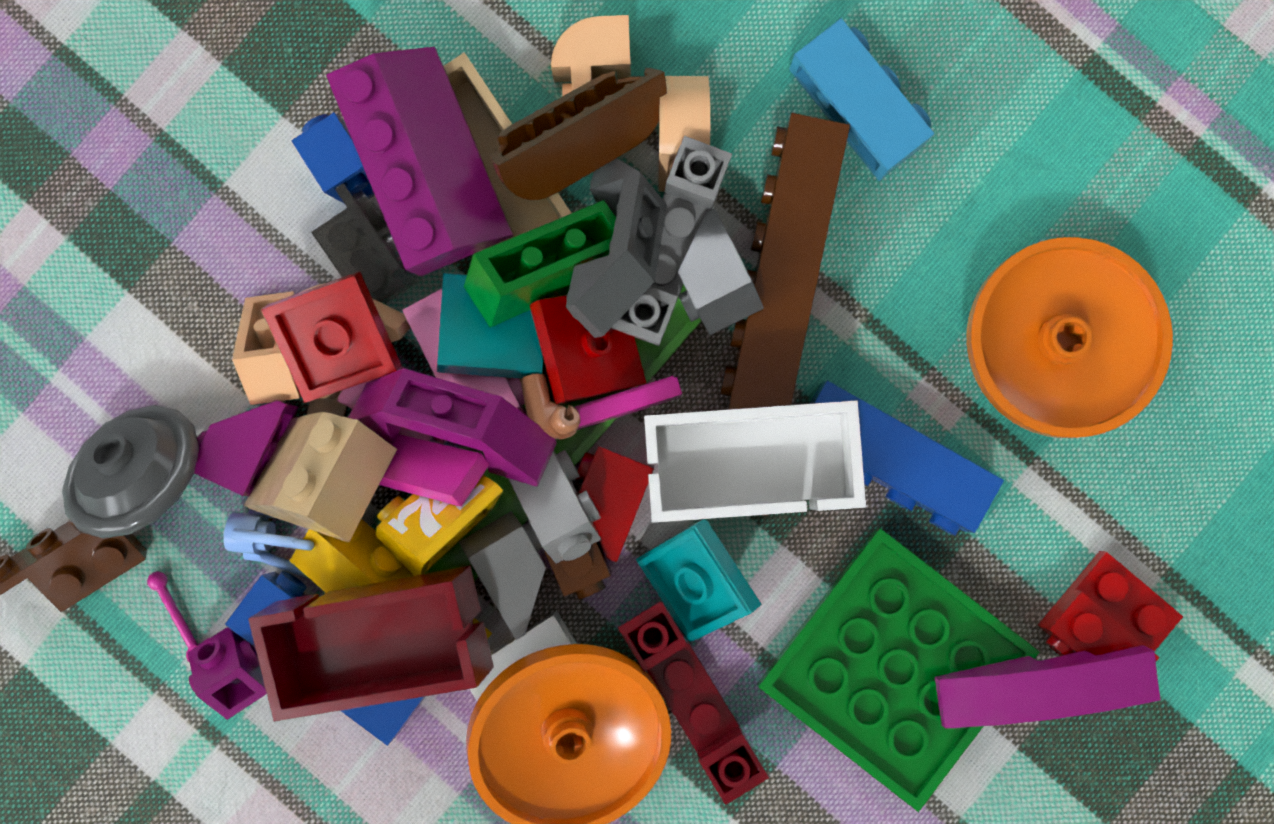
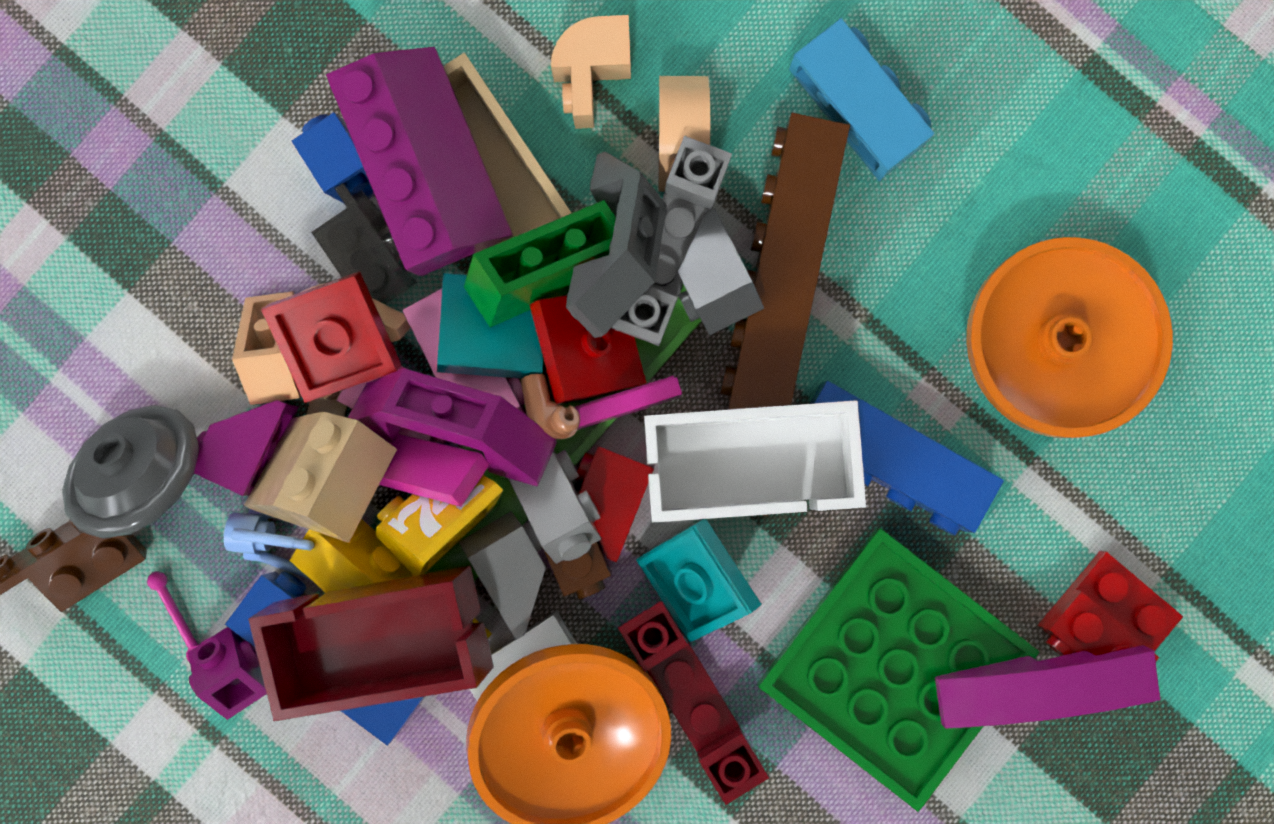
reddish brown brick [491,68,667,200] -> none

